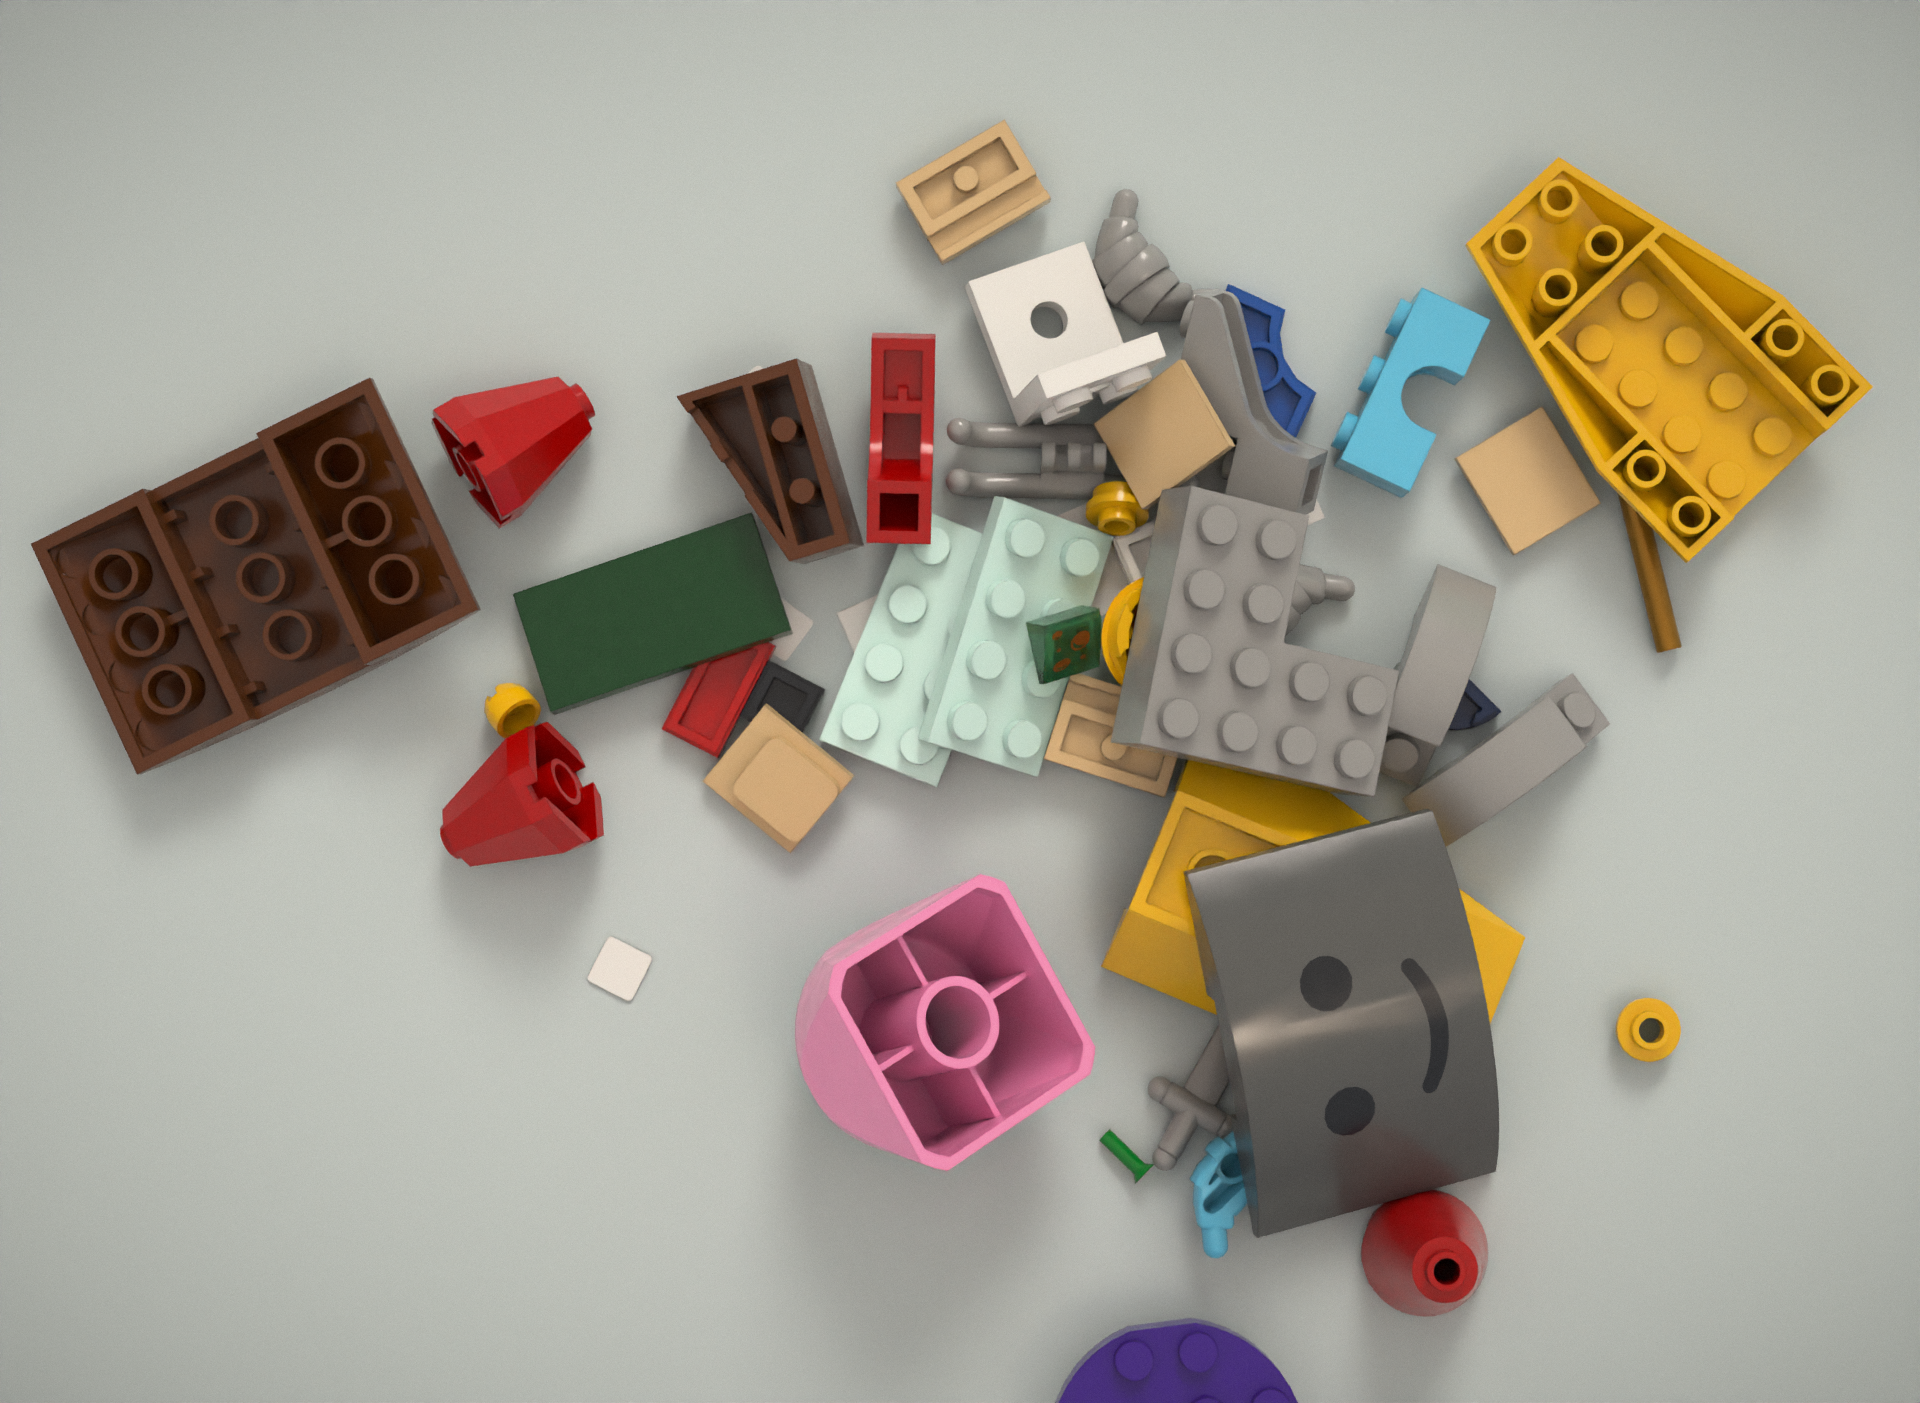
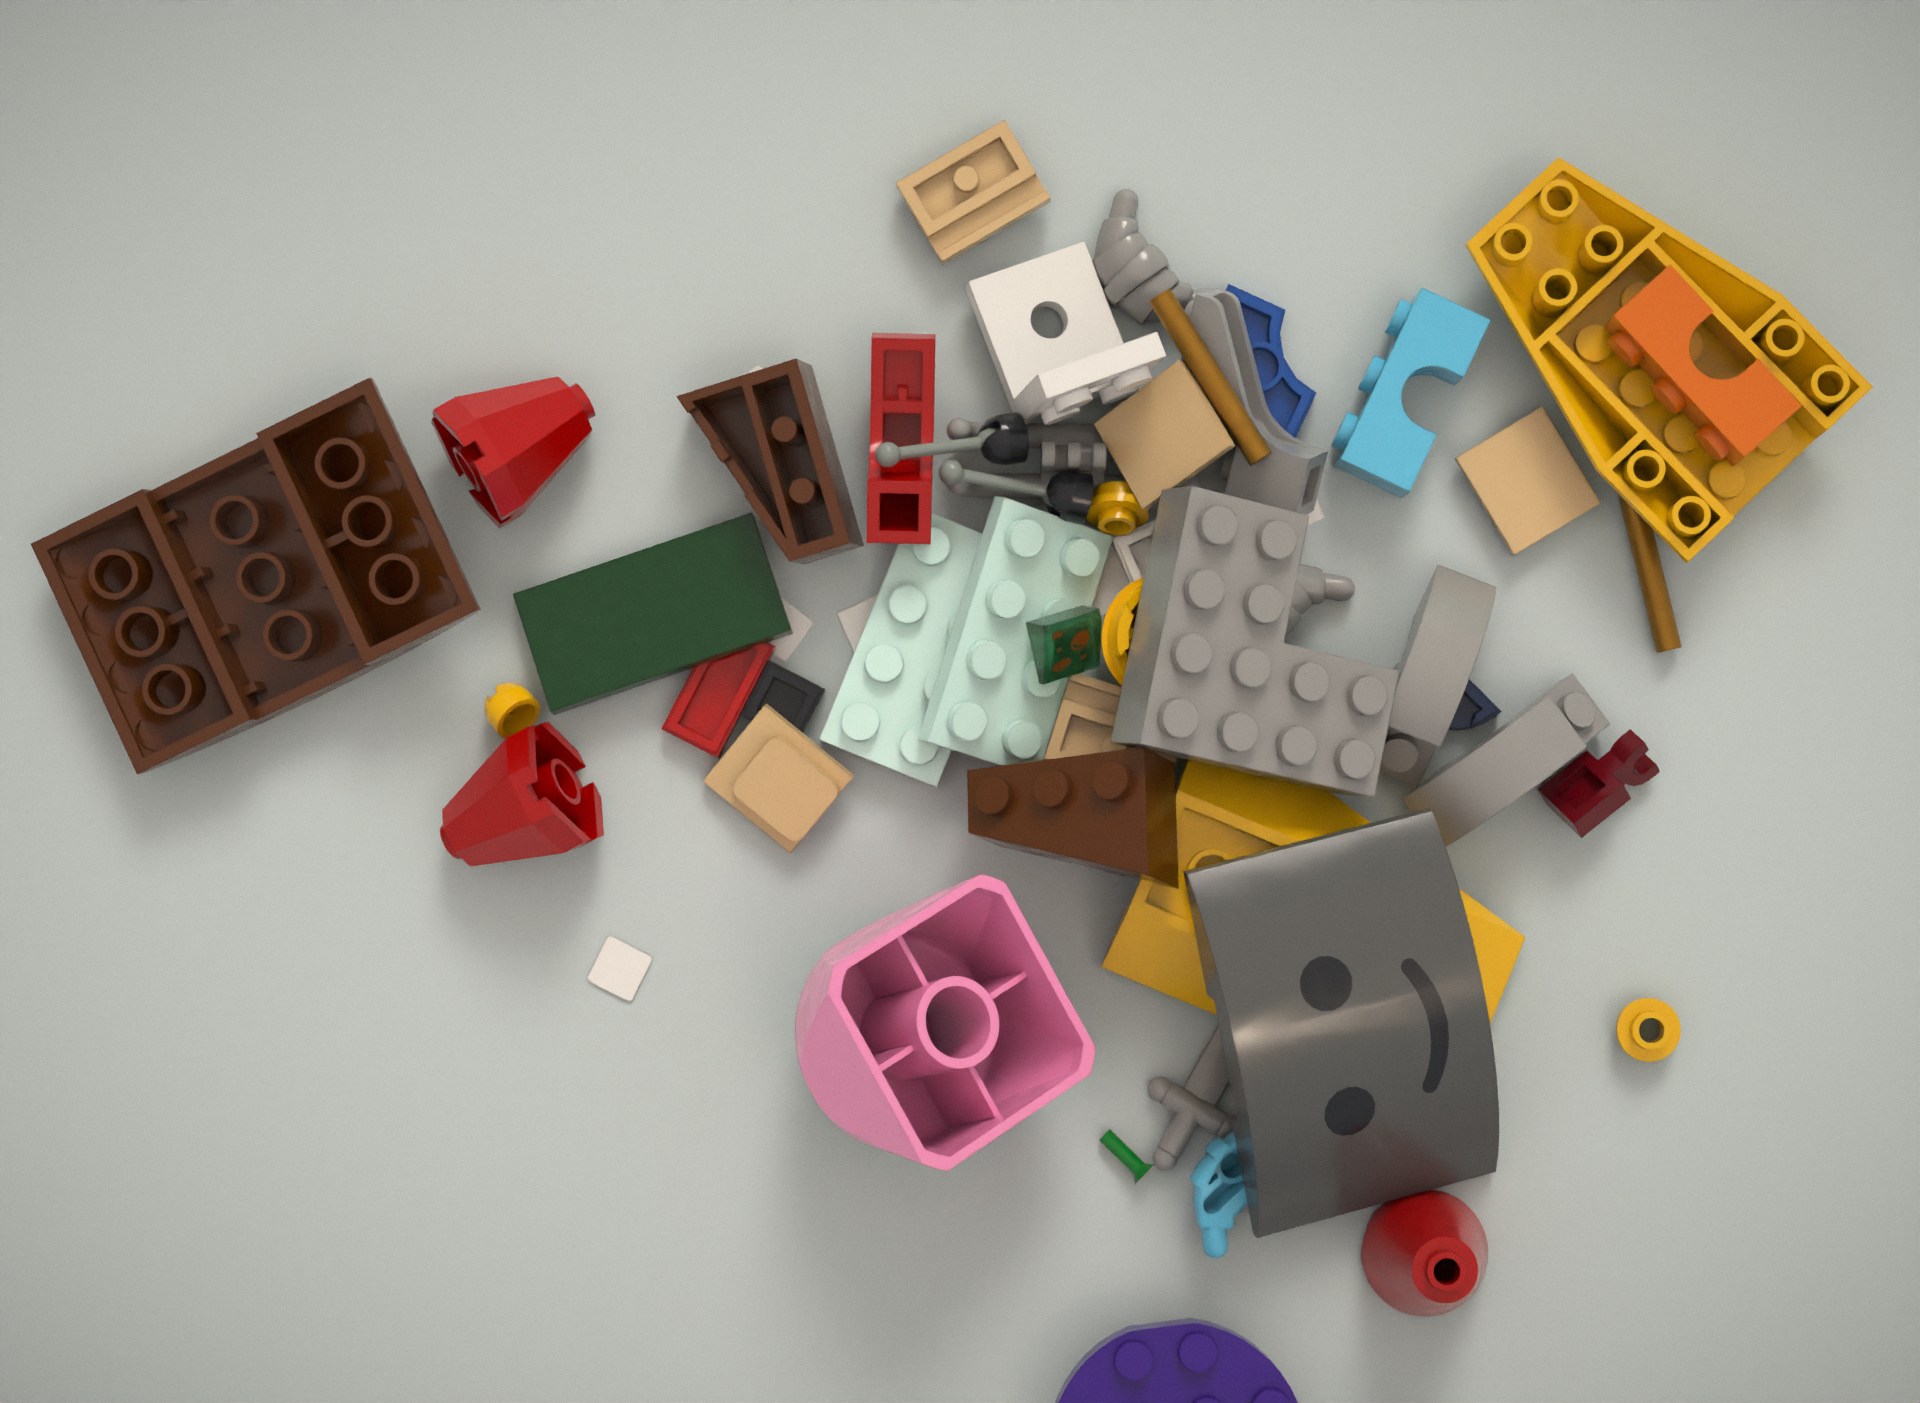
none -> hinge [875,412,1029,468]
none -> hinge [939,460,1094,524]
none -> reddish brown wedge [967,747,1179,889]
none -> pearl gold bar [1149,289,1272,466]
none -> dark red plate [1538,729,1660,838]
none -> orange arch [1604,264,1802,466]

